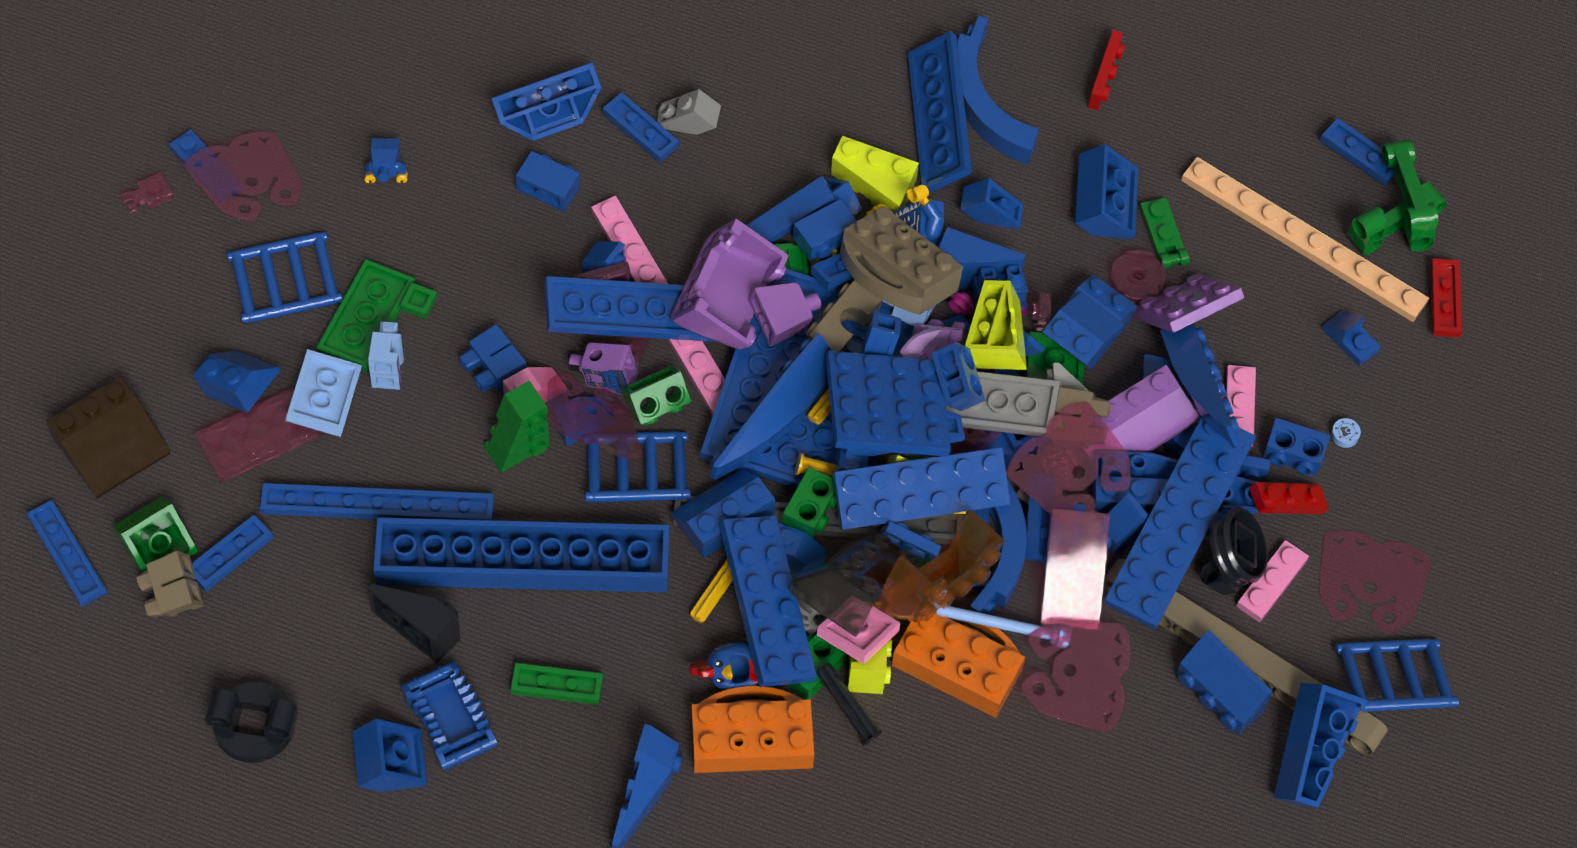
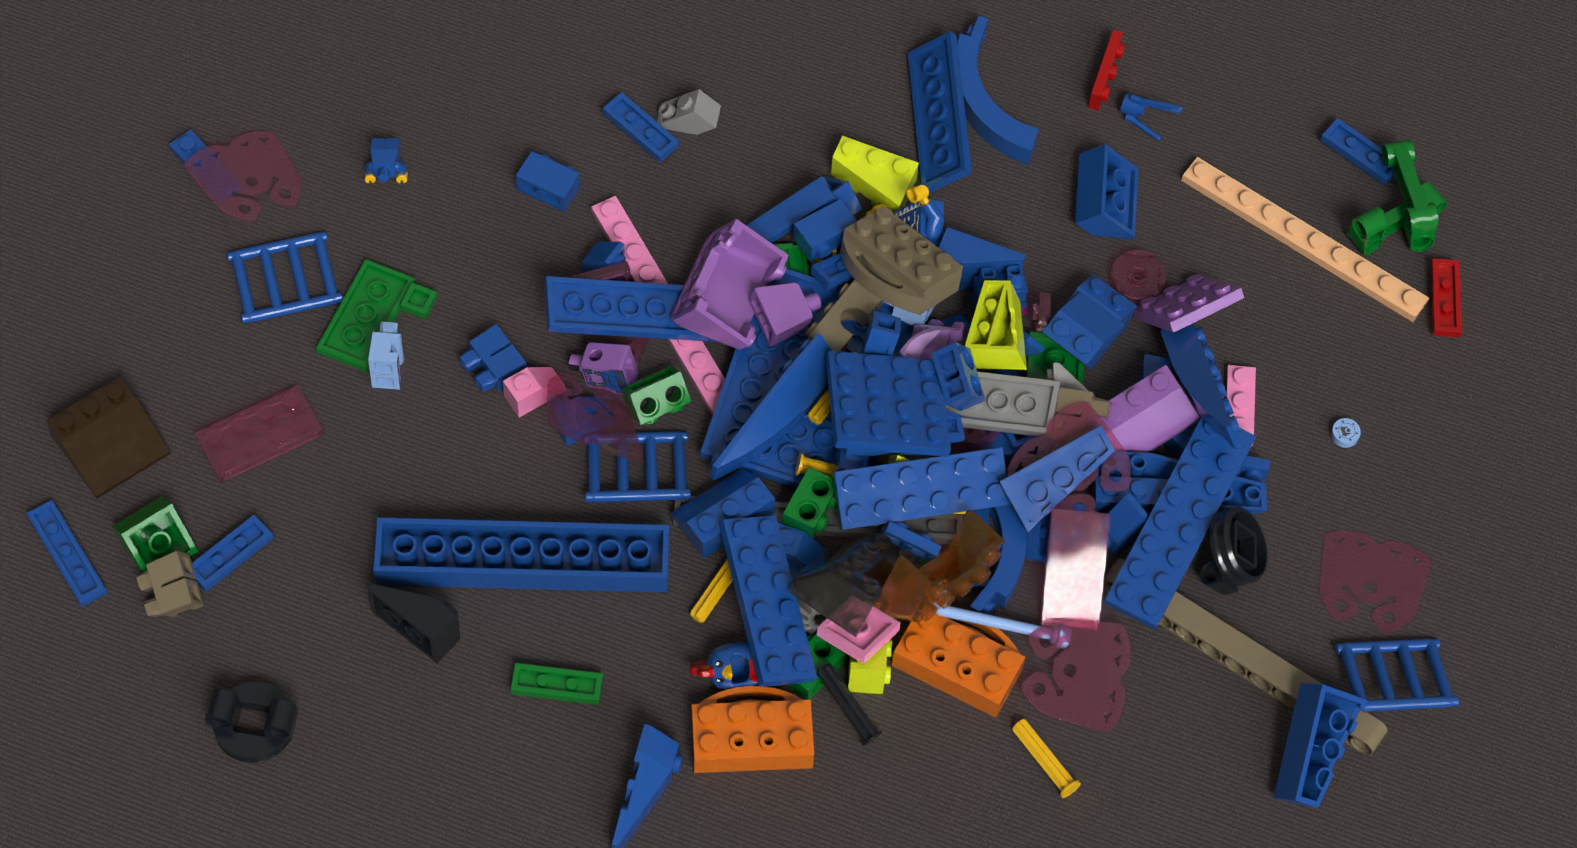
clear pink plate [120,172,174,214] -> none
blue slope [193,350,281,413] -> none
blue plate [260,483,494,521] -> none
light blue plate [285,349,362,437] -> none
blue slope [353,719,427,792] -> none
blue piece [400,661,498,771] -> none
green wedge [483,381,550,473] -> none
blue wedge [491,62,601,141] -> none
dark pink plate [949,292,975,317] -> none
blue slope [960,178,1024,229] -> none
green plate [1139,198,1189,270] -> none
blue slope [1176,630,1273,736] -> none
bright pink plate [1236,540,1309,623] -> none
red plate [1249,482,1329,515] -> none
blue brick [1262,418,1330,476] -> none
blue slope [1321,311,1381,366] -> none
none -> blue wing [999,425,1115,532]
none -> yellow axle [1012,719,1081,798]
none -> blue plant [1120,92,1183,141]

